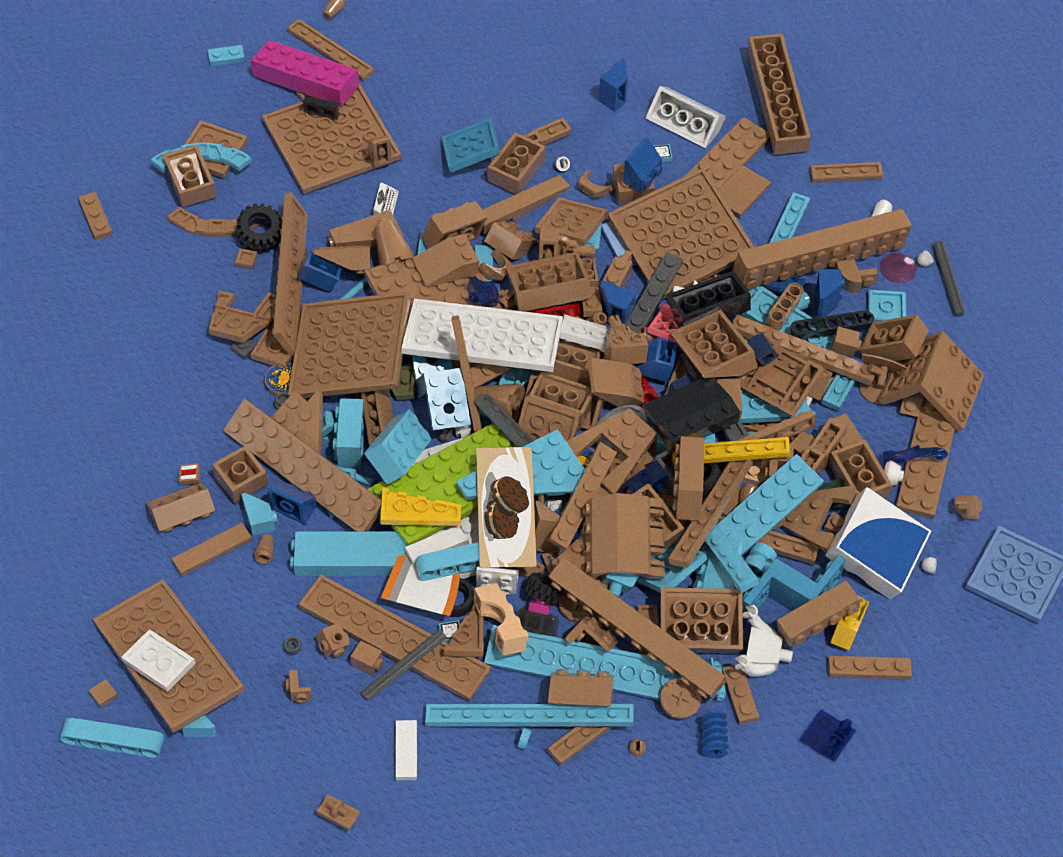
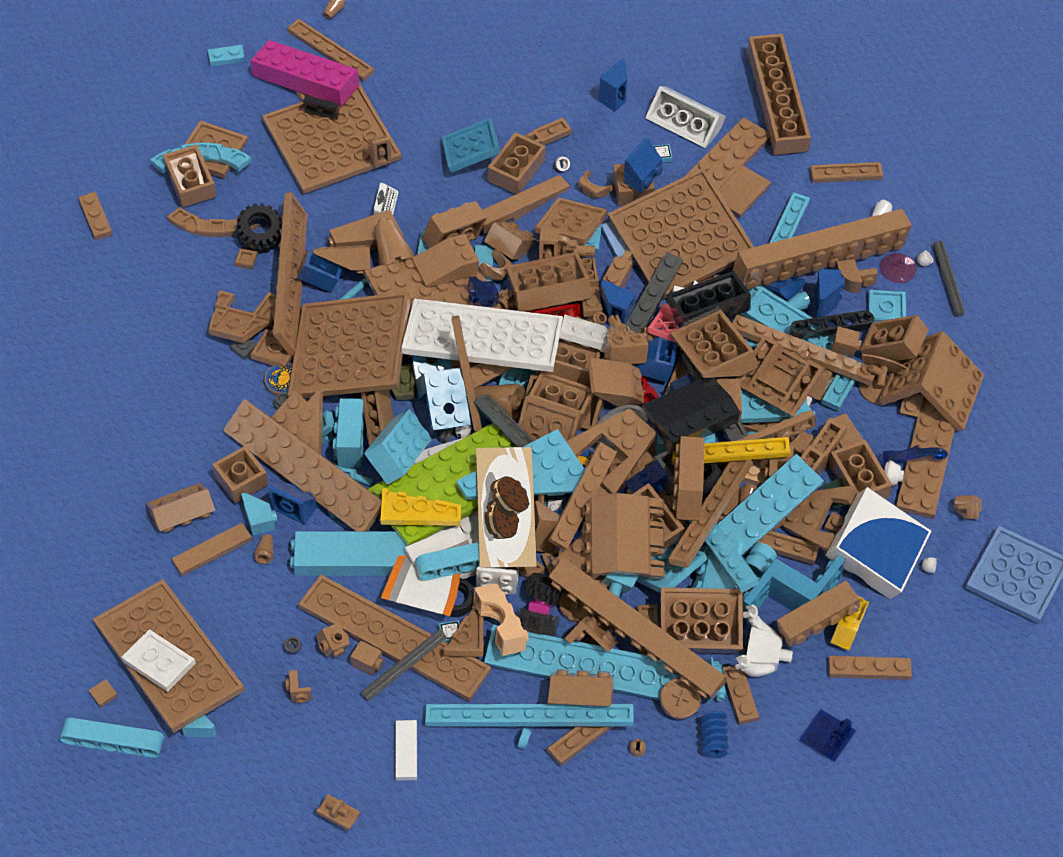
tile [179,463,201,485] -> none
dark blue brick [747,332,779,367] -> none
medium nougat beam [766,283,804,331] -> none

